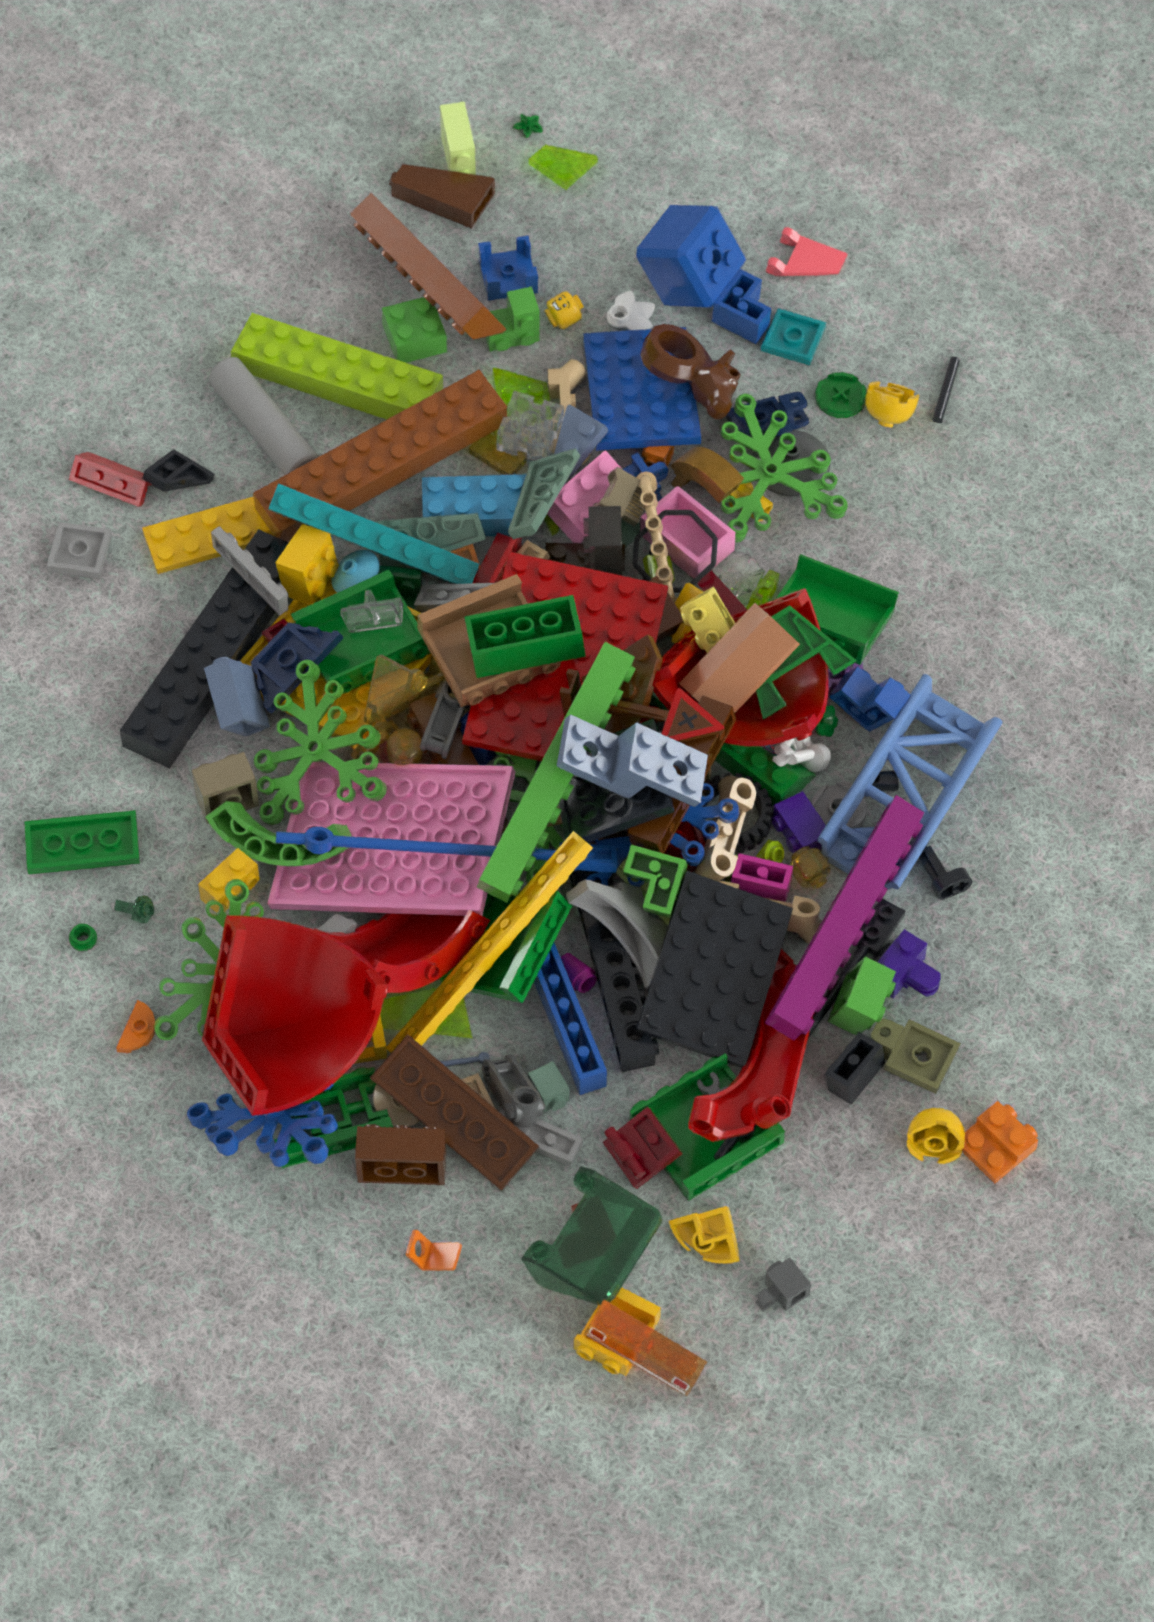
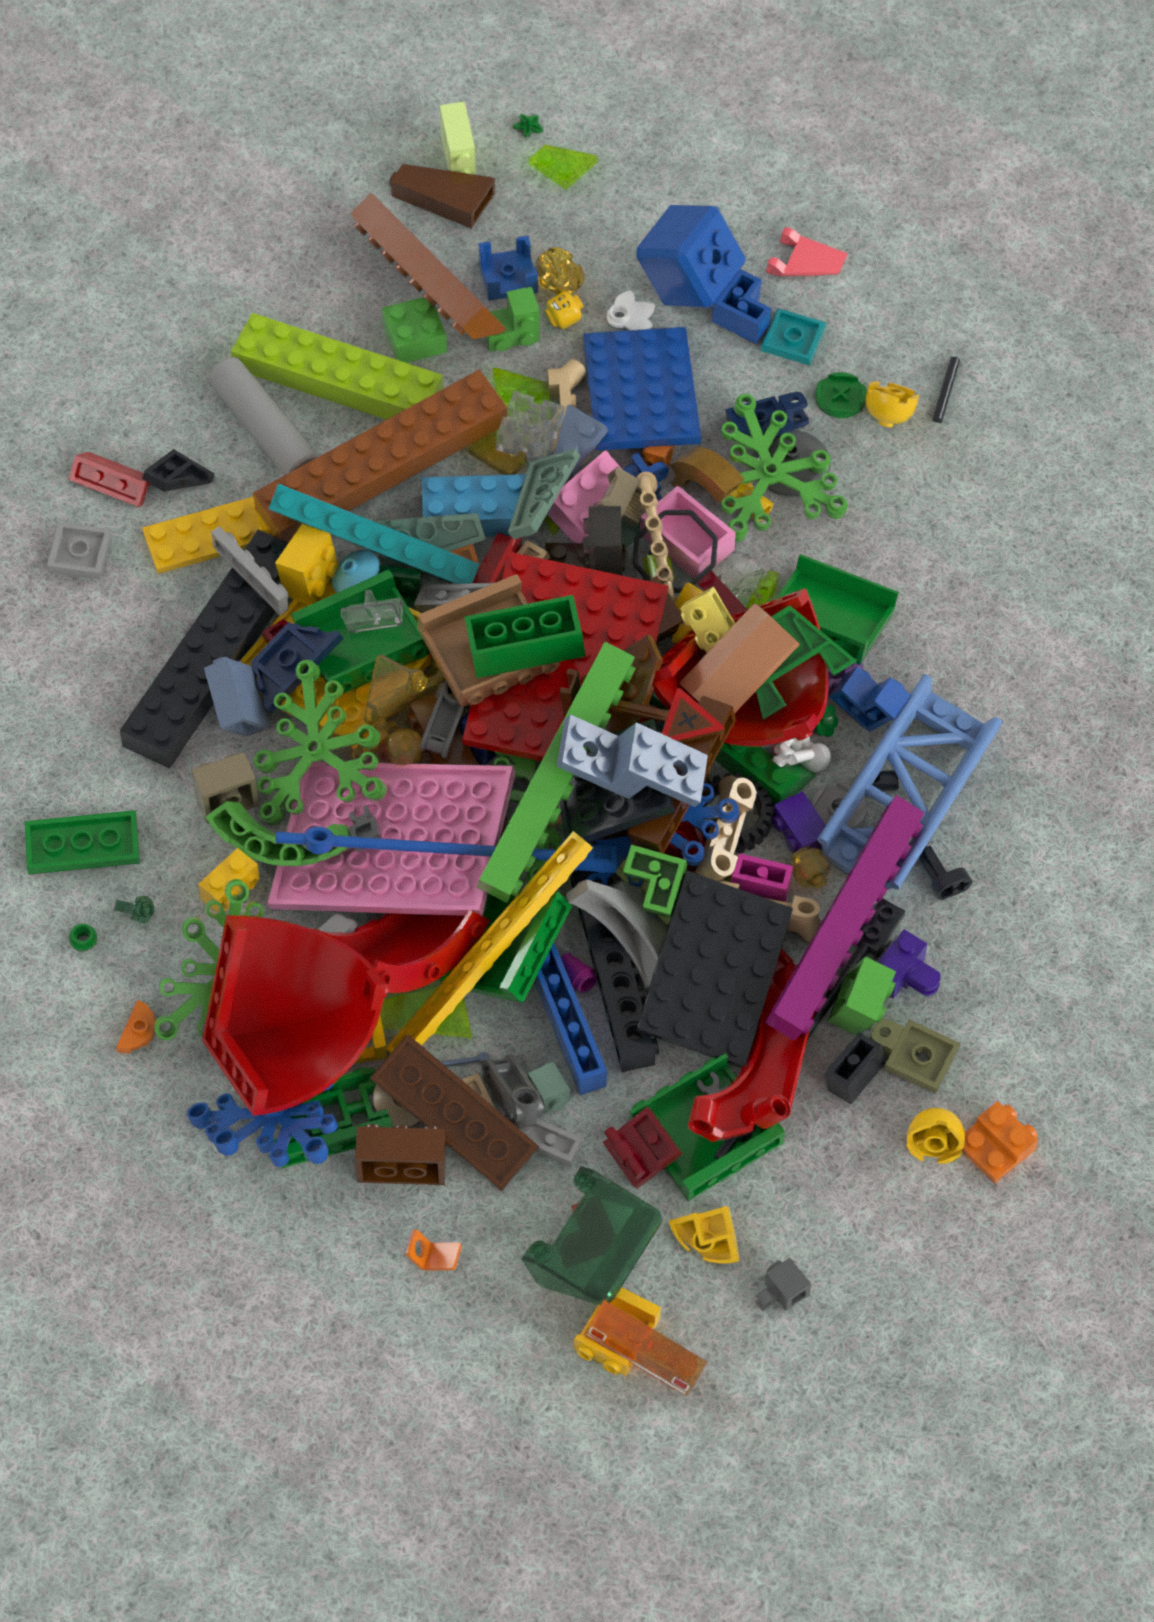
reddish brown animal [640,324,741,420] -> none
lime plate [755,839,784,863] -> none
none -> dark grey plate [349,806,382,852]
none -> clear yellow plate [536,247,584,295]

